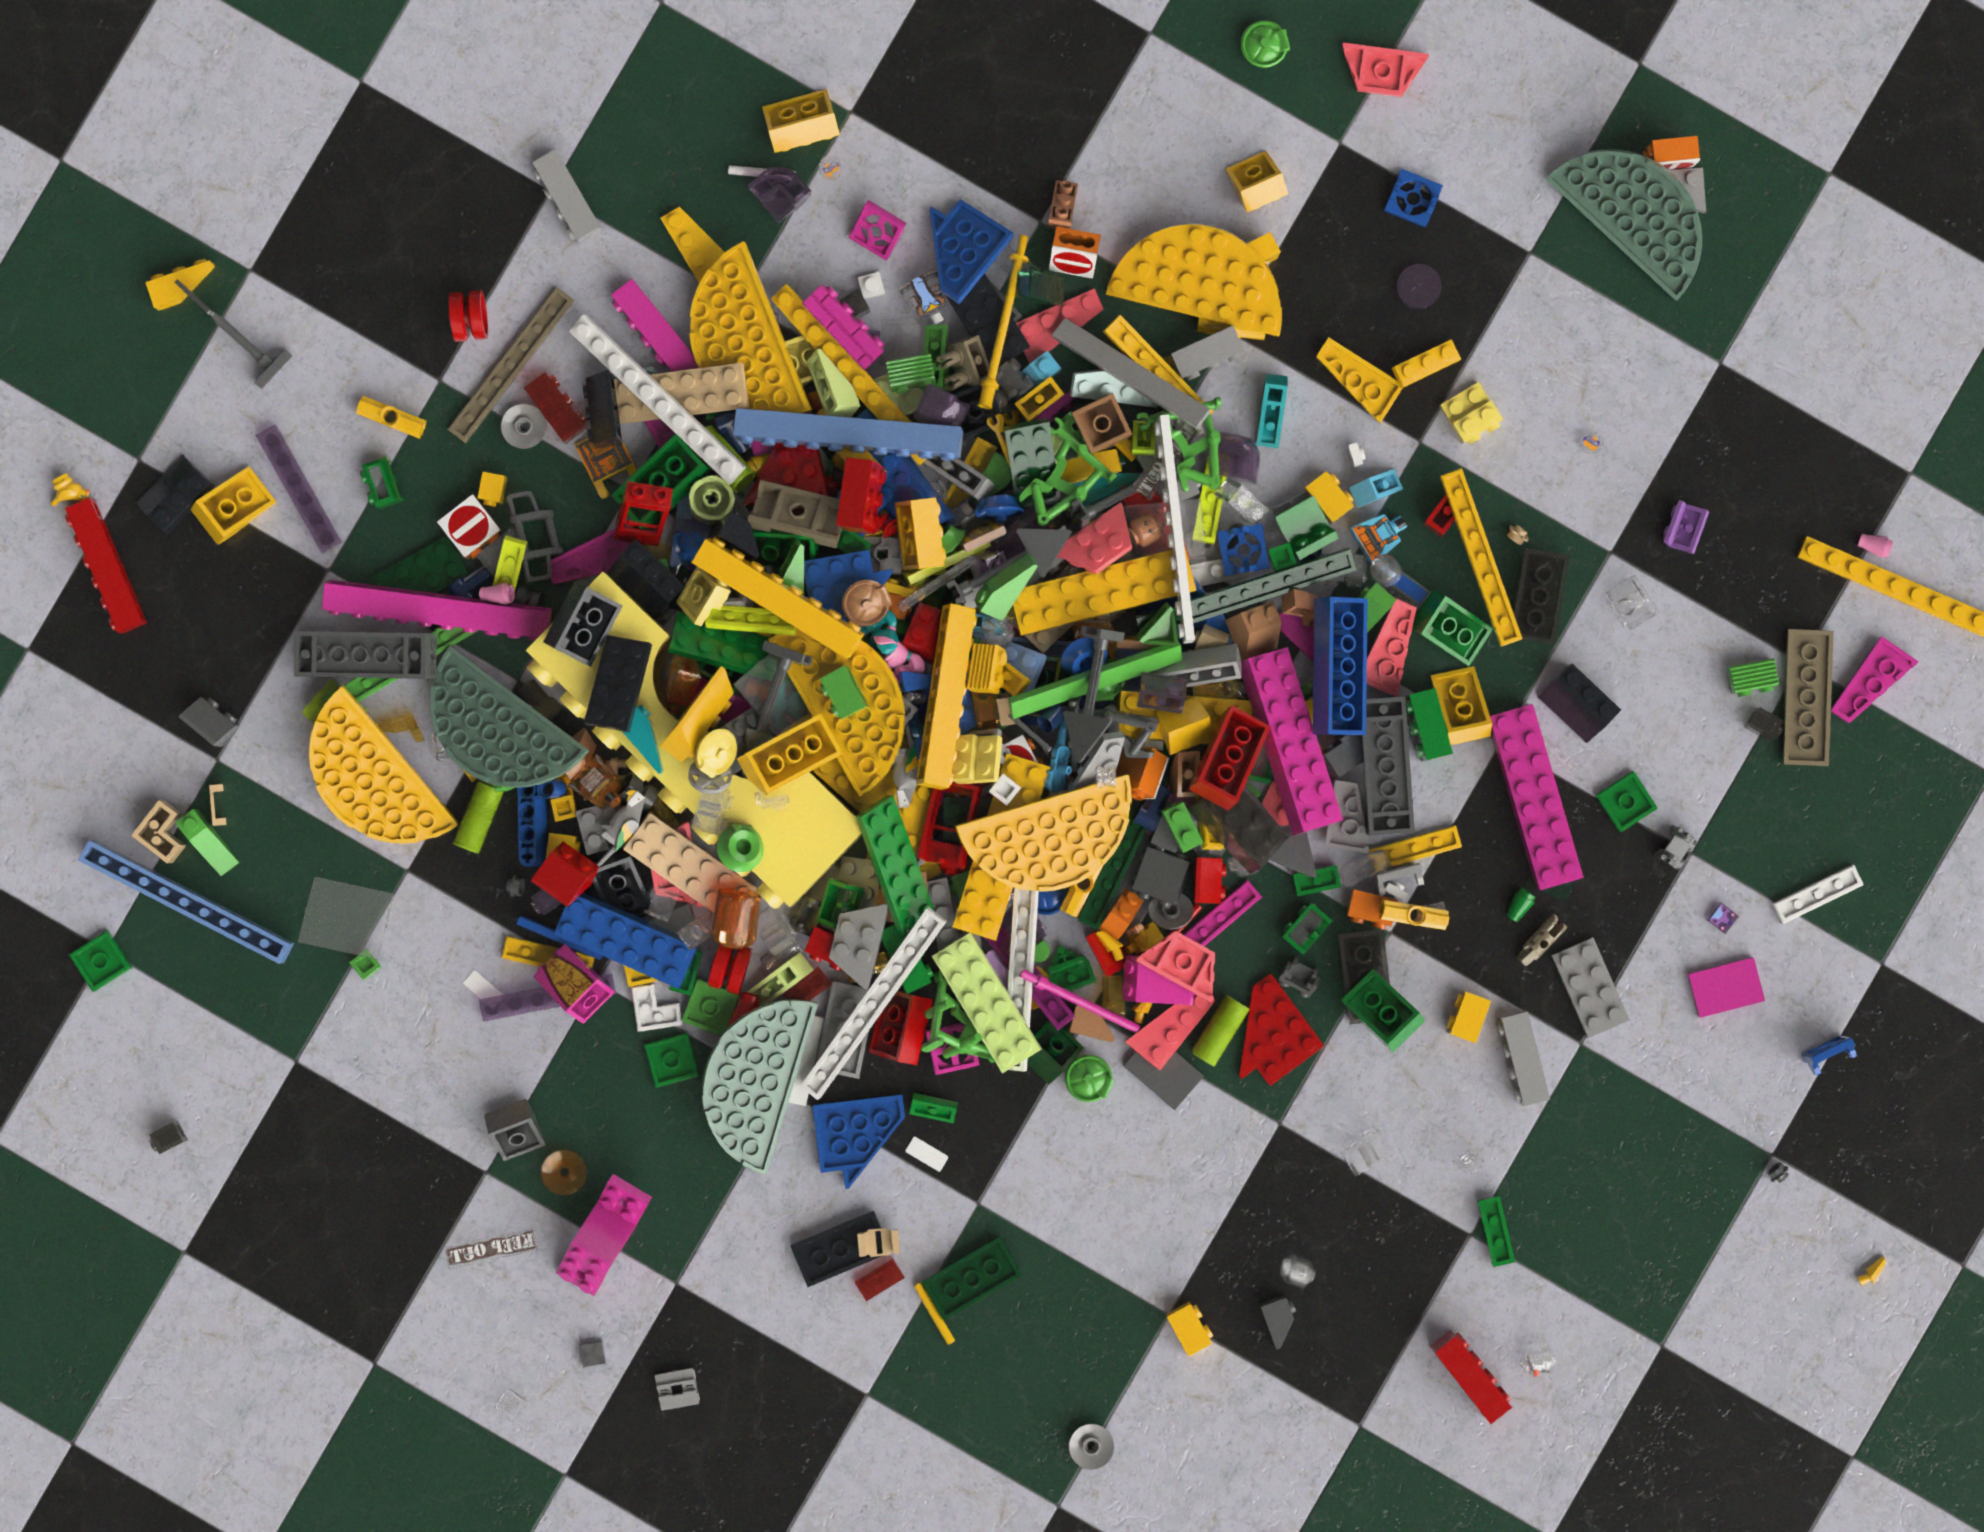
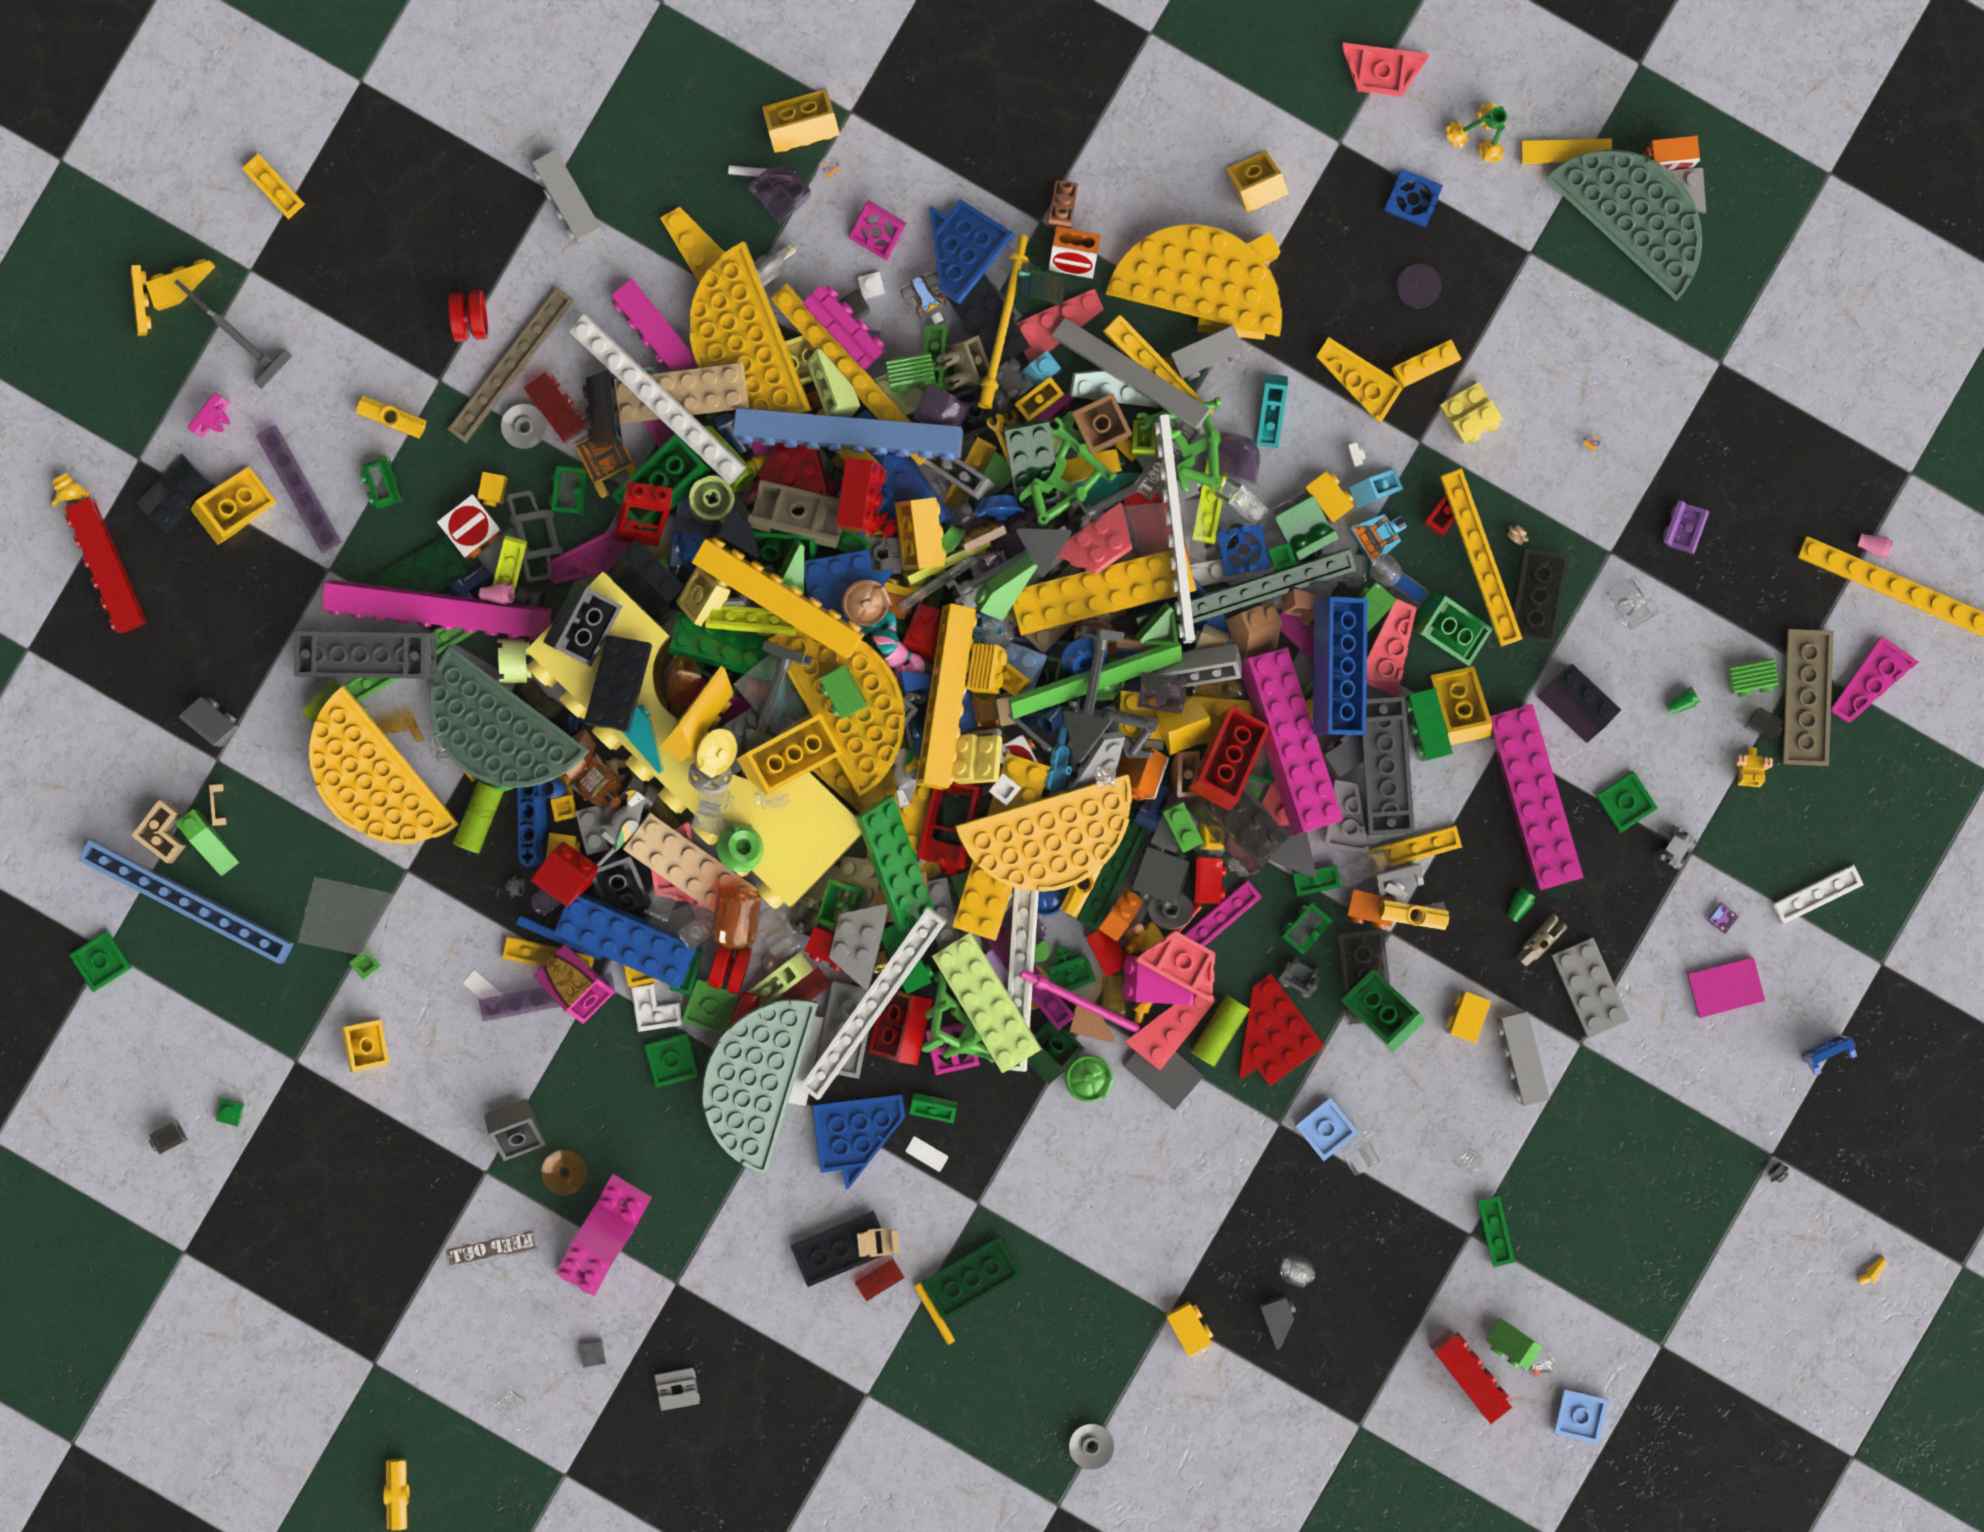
yellow bar [1096,931,1124,961] -> none
nougat head [1128,513,1163,547] -> none
bright green piece [1241,20,1290,67] -> none
none -> yellow plate [130,265,151,336]
none -> dark pink piece [188,393,231,438]
none -> green plate [216,1098,245,1126]
none -> yellow plate [242,153,305,219]
none -> yellow slope [342,1020,389,1072]
none -> yellow piece [384,1459,409,1530]
none -> yellowish green brick [497,637,531,684]
none -> green window [549,466,588,516]
none -> dark blue plate [560,713,584,735]
none -> light grey animal [754,242,796,287]
none -> light blue plate [1295,1097,1359,1161]
none -> yellow plant [1445,102,1507,163]
none -> bright green brick [1485,1318,1543,1369]
none -> yellow tile [1521,139,1612,165]
none -> light blue plate [1553,1388,1609,1444]
none -> green cone [1665,686,1700,715]
none -> yellow piece [1736,748,1773,787]

